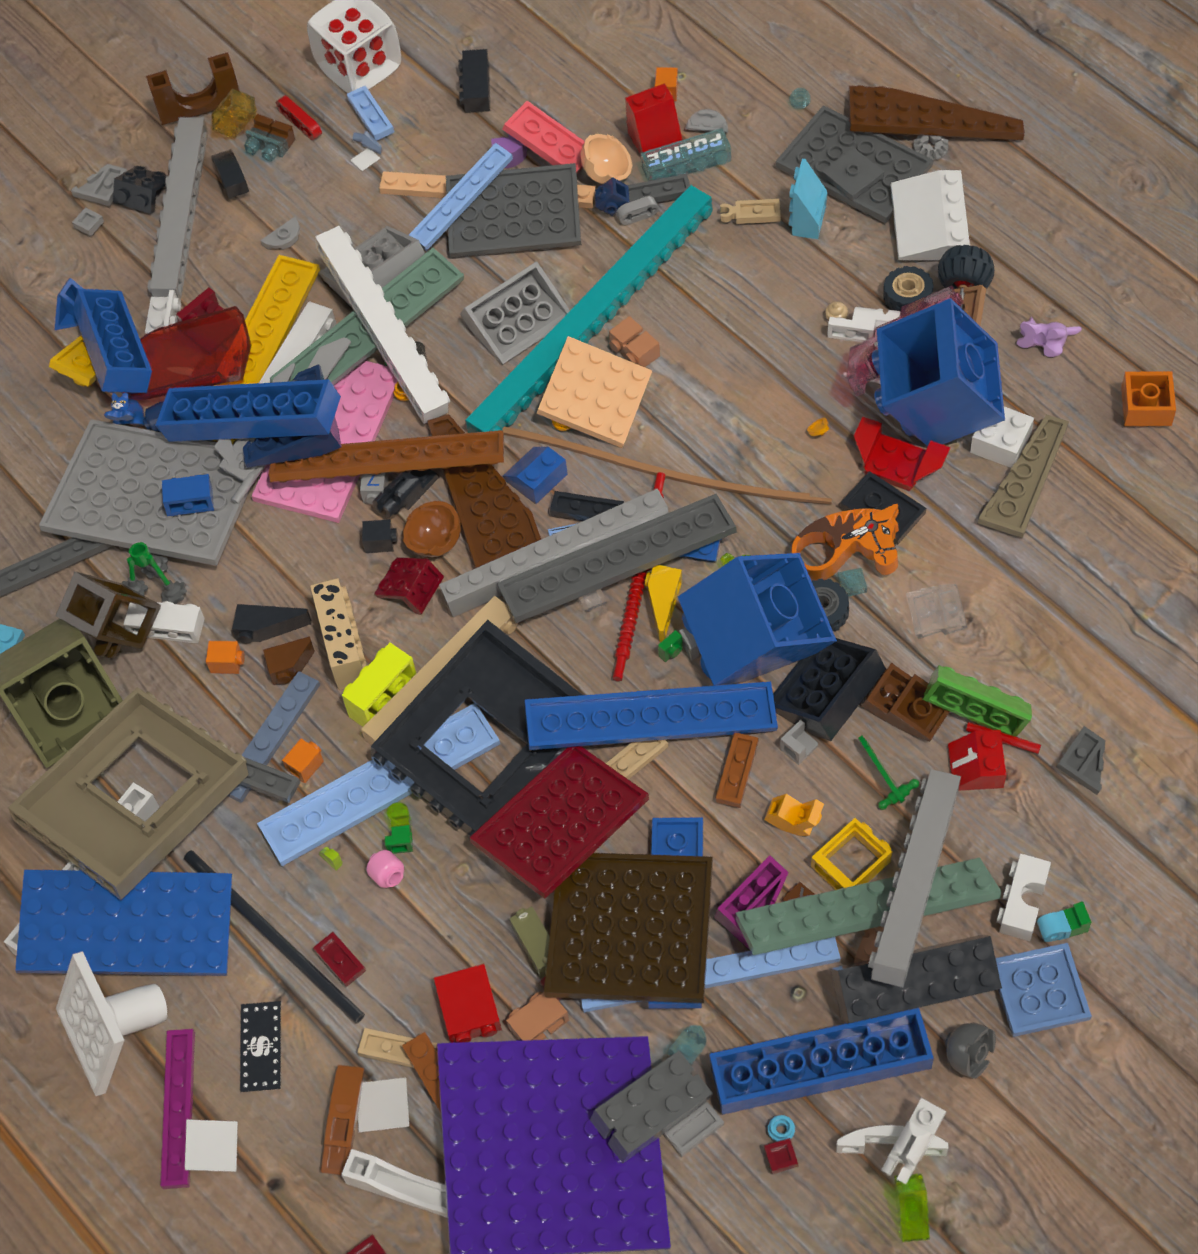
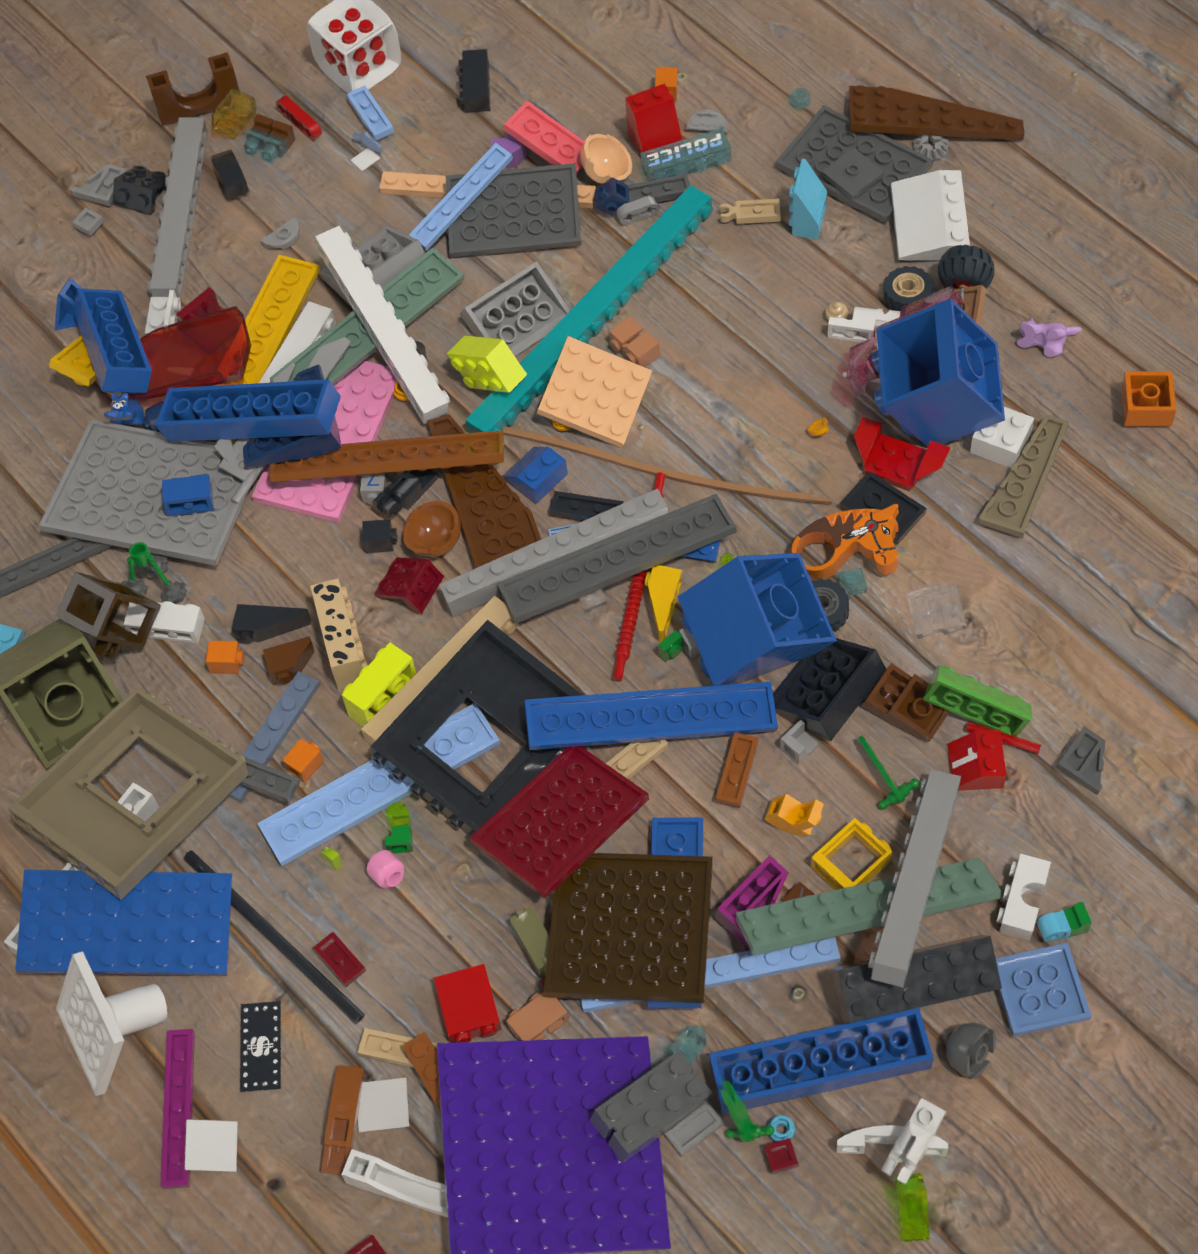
none -> neon yellow brick [447,336,527,393]
none -> green piece [720,1081,774,1142]

